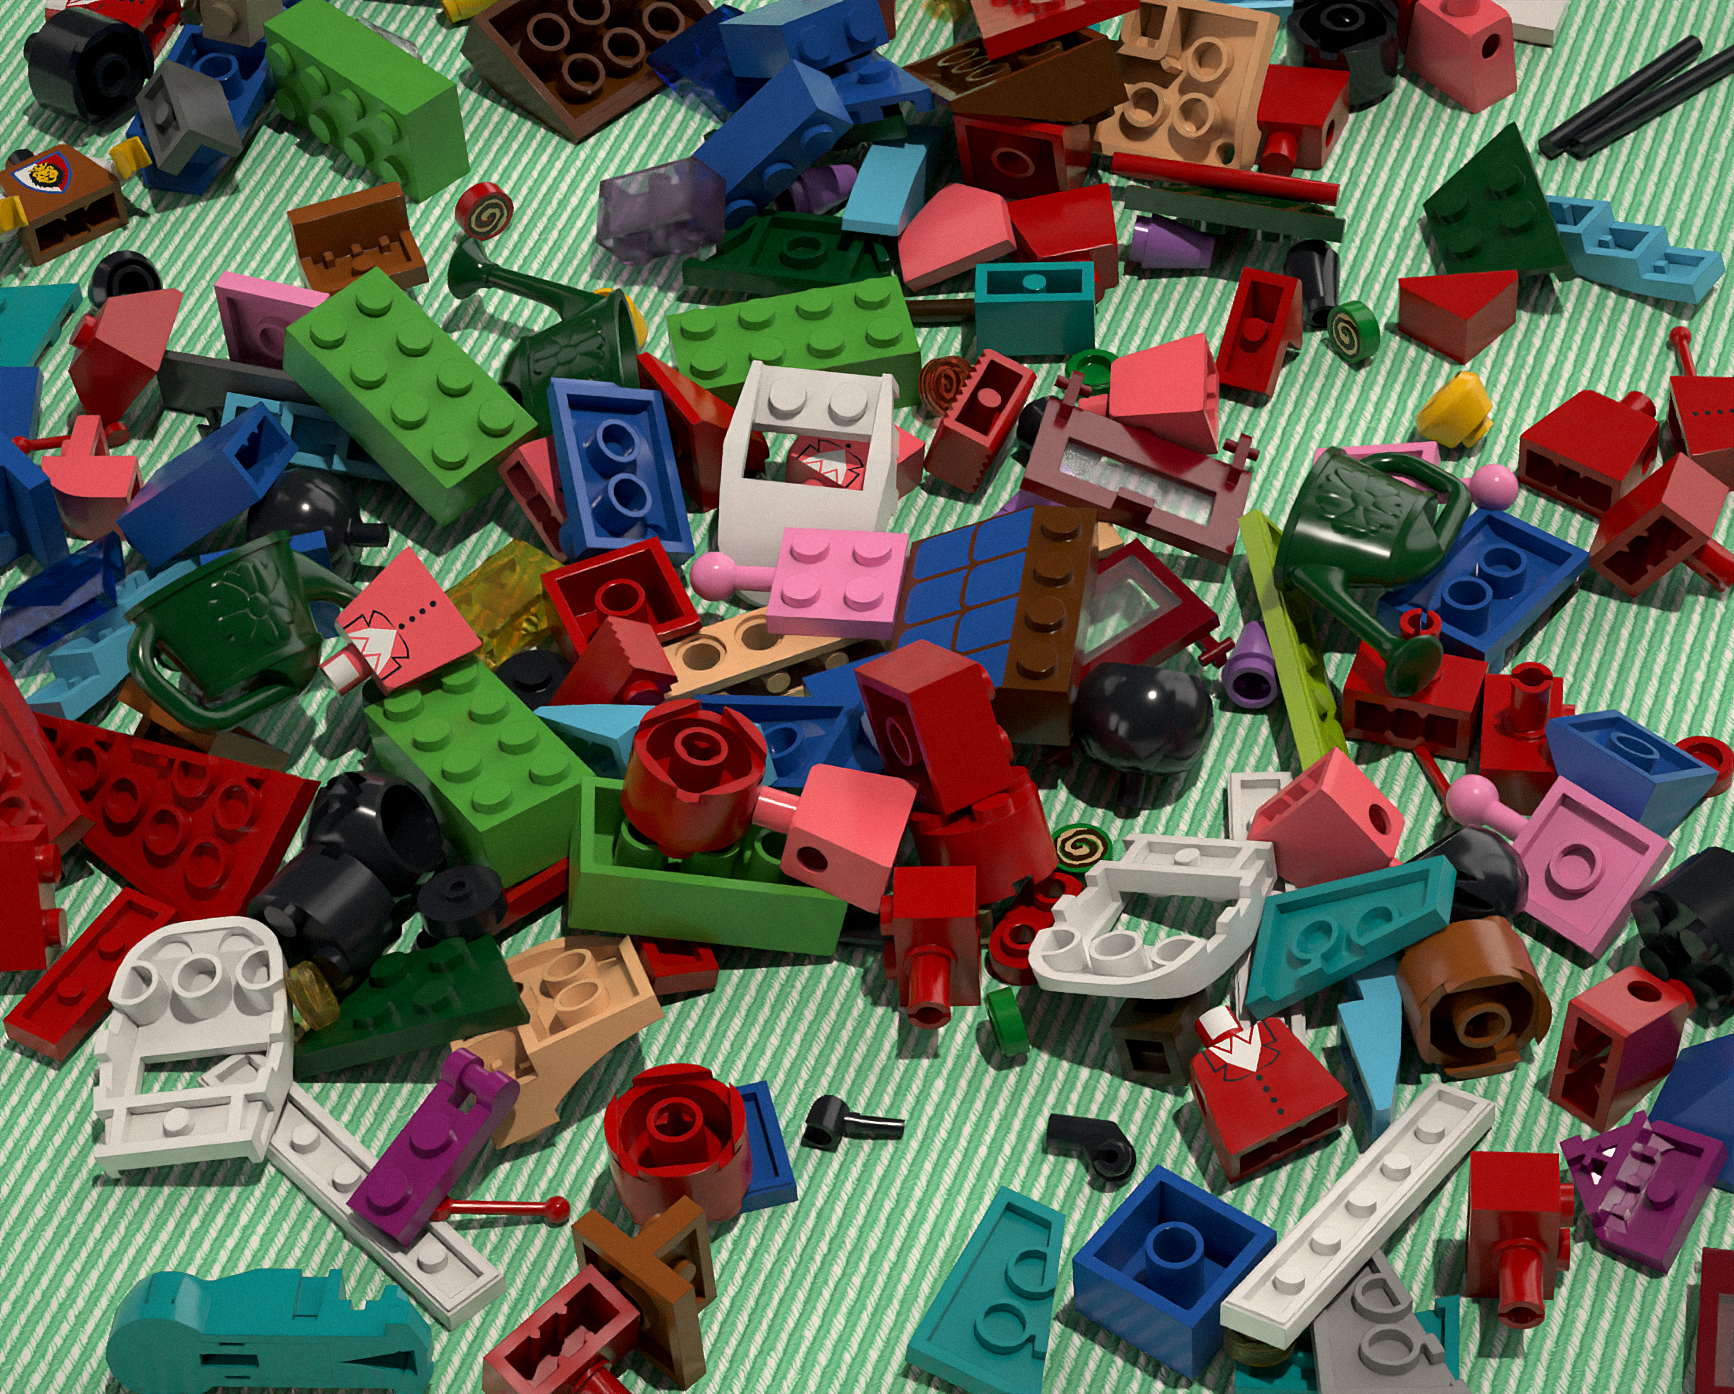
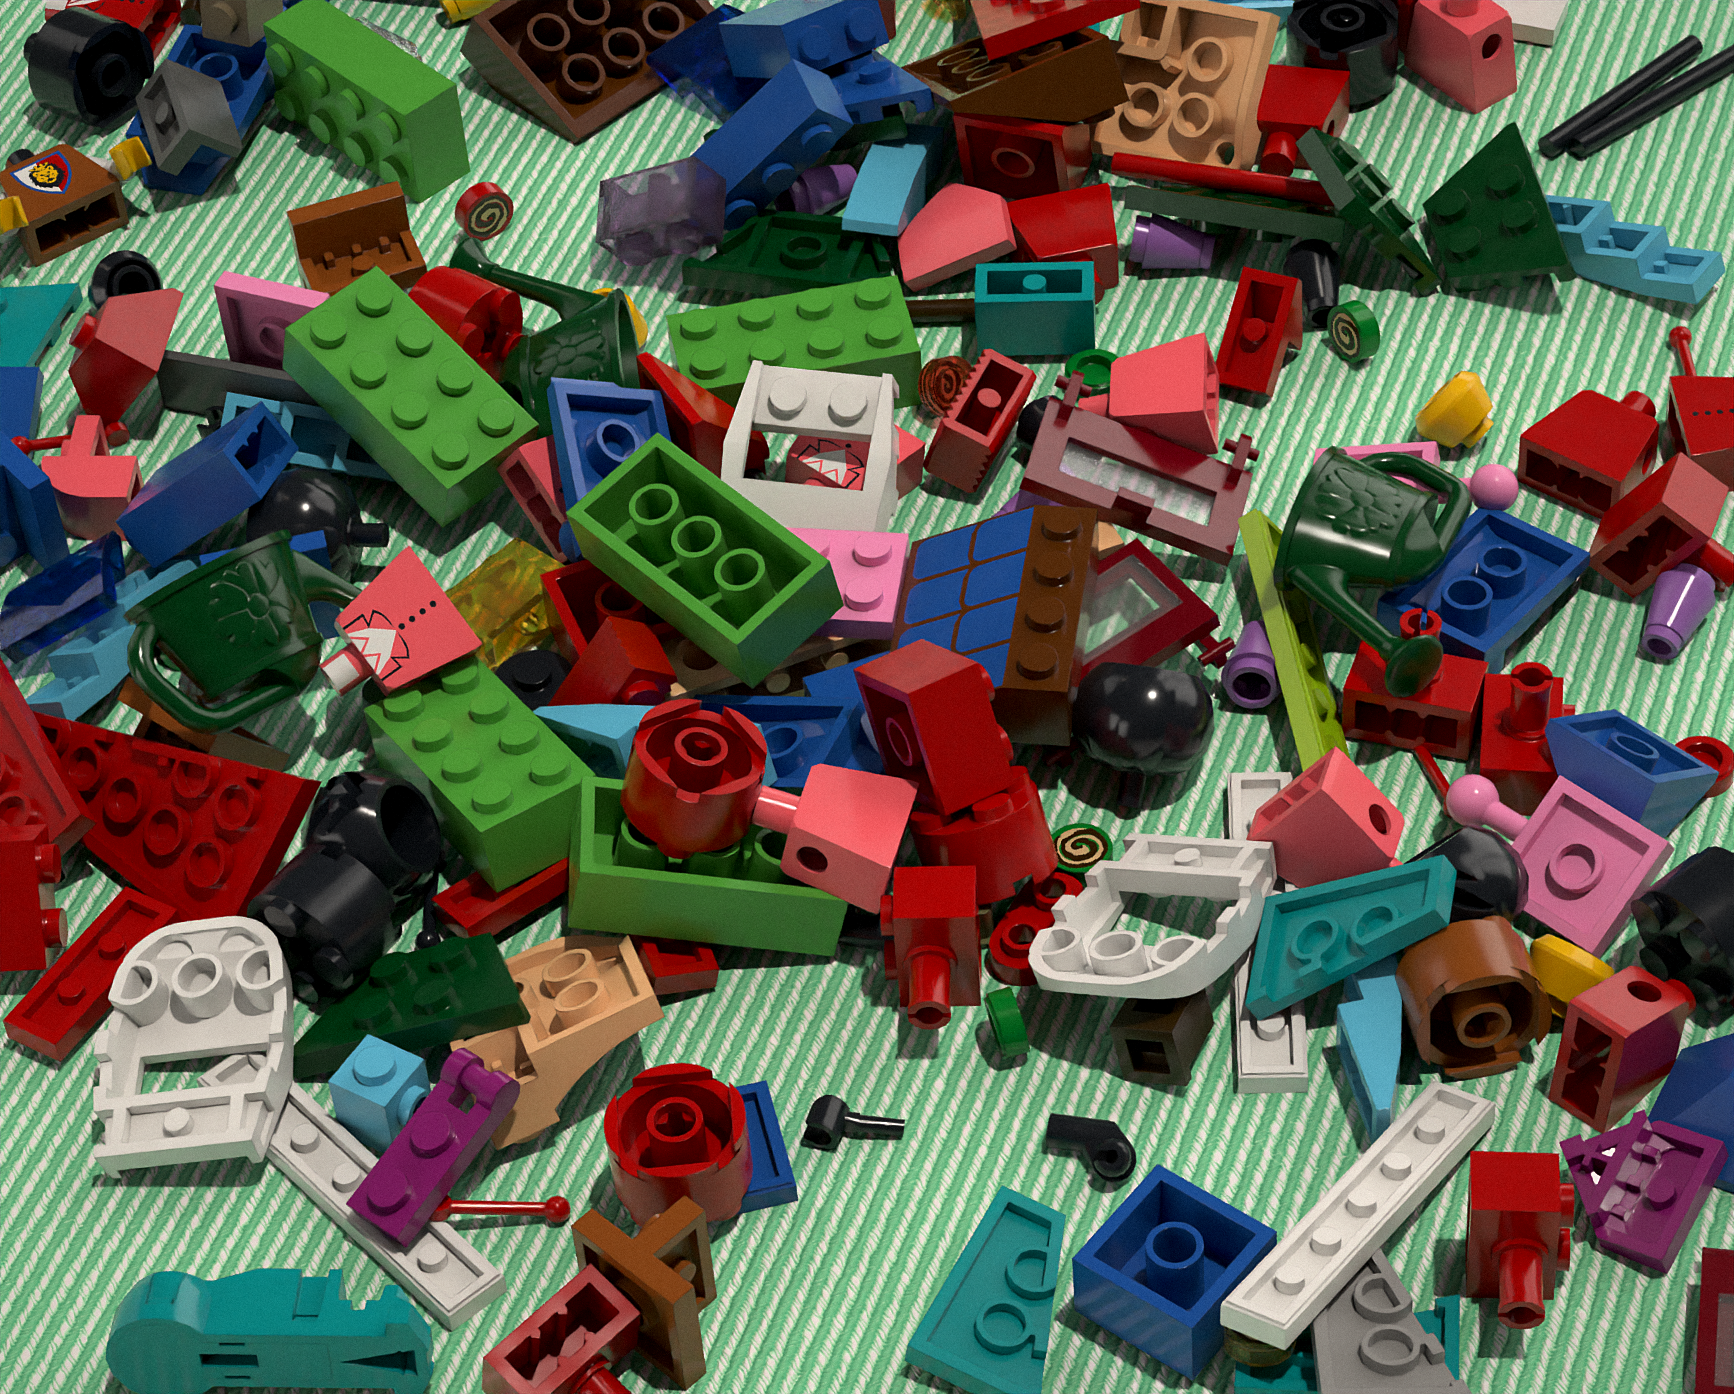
clear yellow tile [283,960,340,1031] -> none
black wheel [417,865,508,941] -> none
red torso [1190,1005,1348,1185] -> none
red slope [1397,270,1518,366] -> none
none -> medium azure brick [328,1034,431,1153]
none -> red brick [408,266,524,383]
none -> bright green brick [566,432,844,689]
none -> dark green wing [1295,127,1443,297]
none -> yellow cone [1529,934,1615,1020]
none -> medium lavender cone [1641,563,1716,659]

